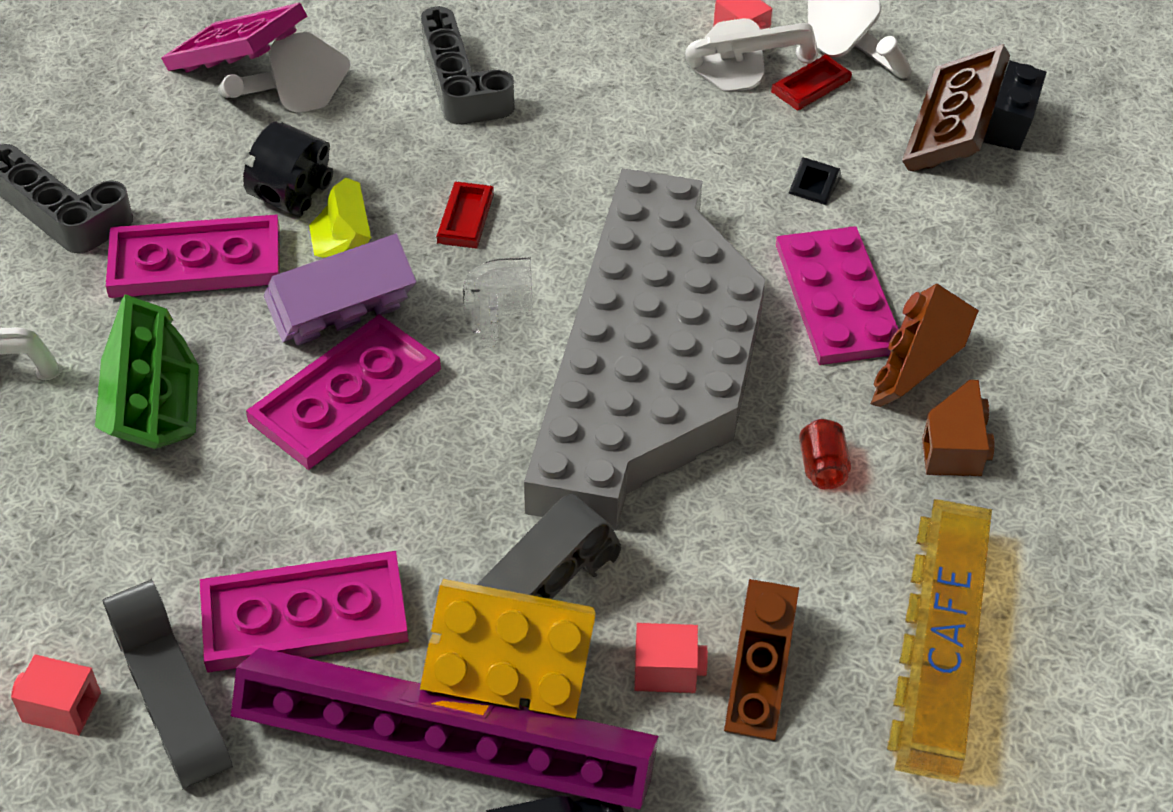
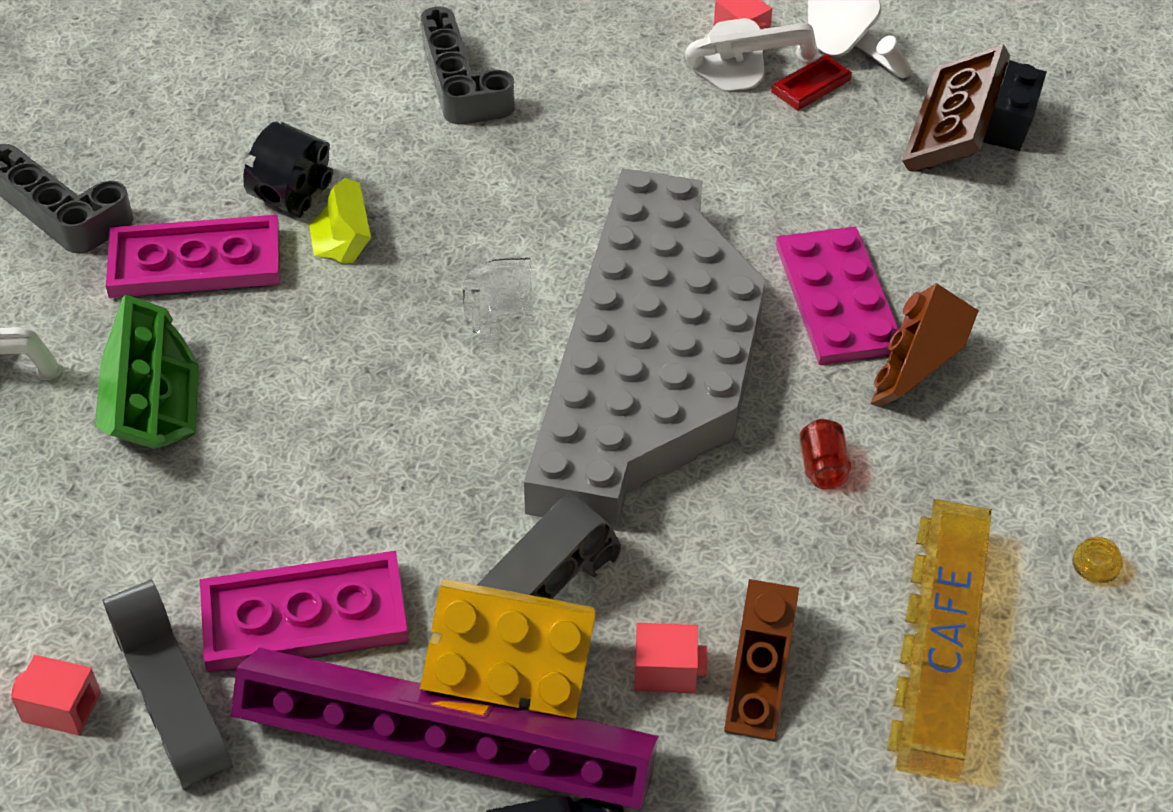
dark pink plate [161,3,308,72] -> none
white piece [218,32,351,113] -> none
dark pink plate [246,314,441,470] -> none
lavender piece [264,233,416,345] -> none
red tile [436,181,494,249] -> none
black slope [788,157,842,205] -> none
dark orange slope [922,380,995,476] -> none
none -> clear yellow plate [1072,537,1123,583]

